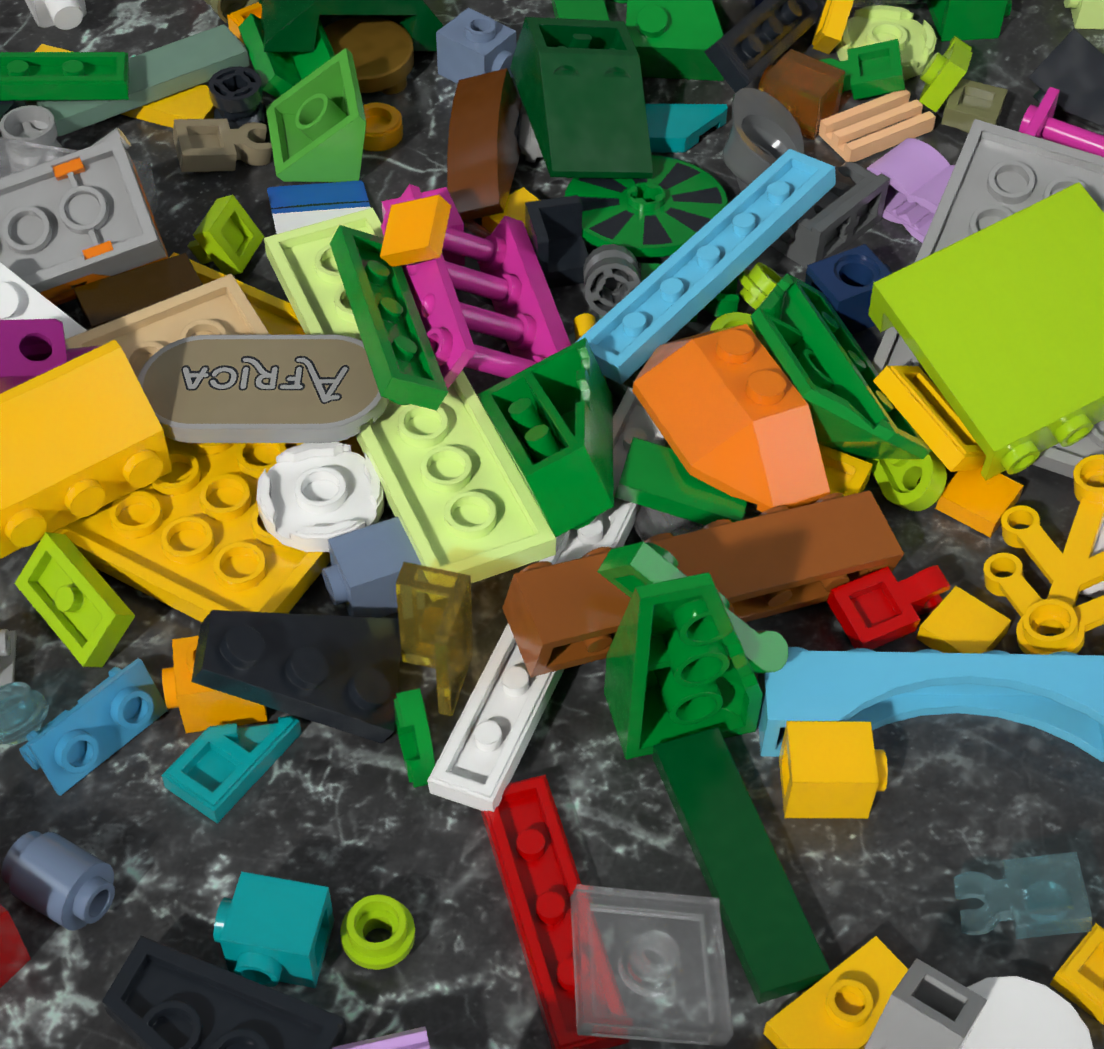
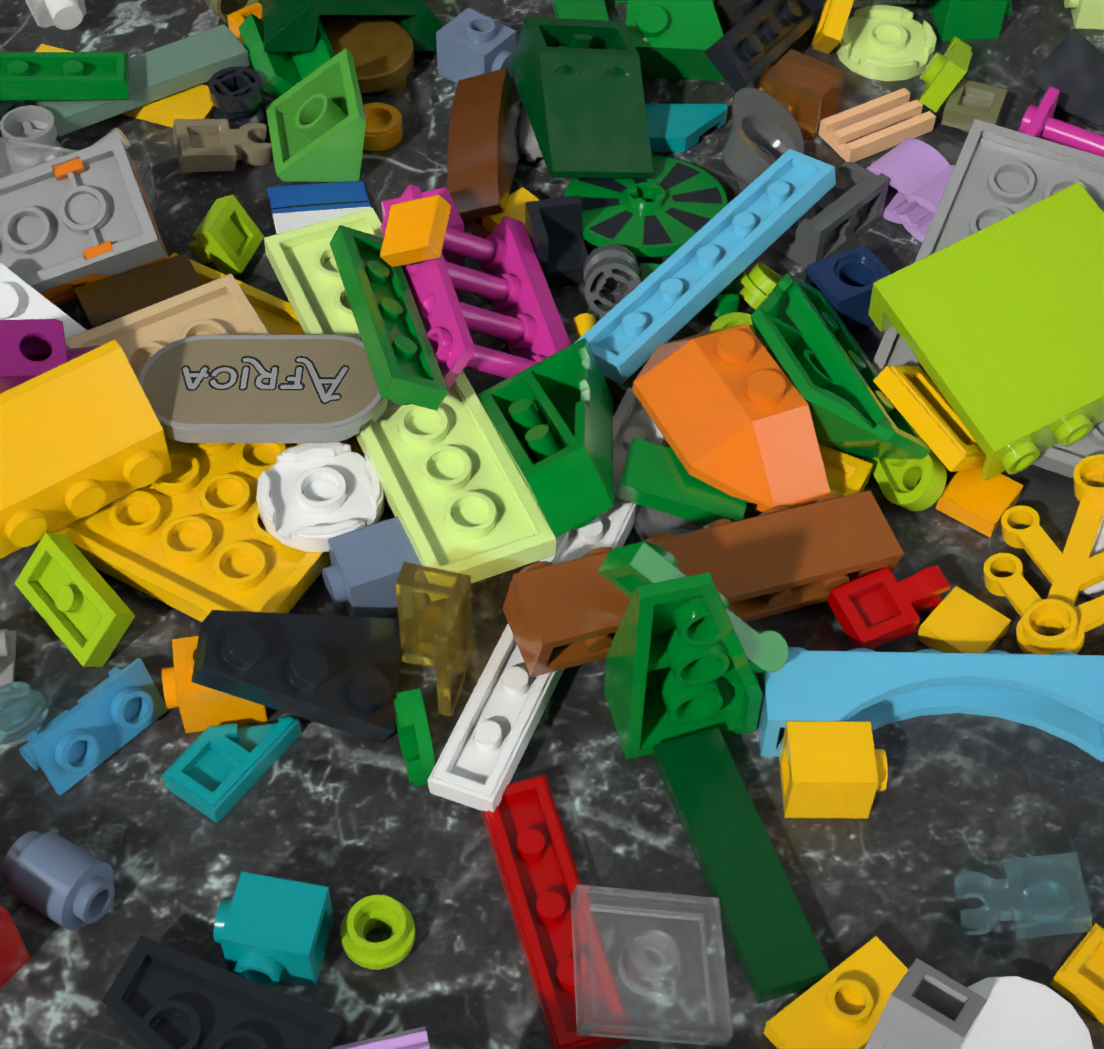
green plate [812,39,905,101] -> none

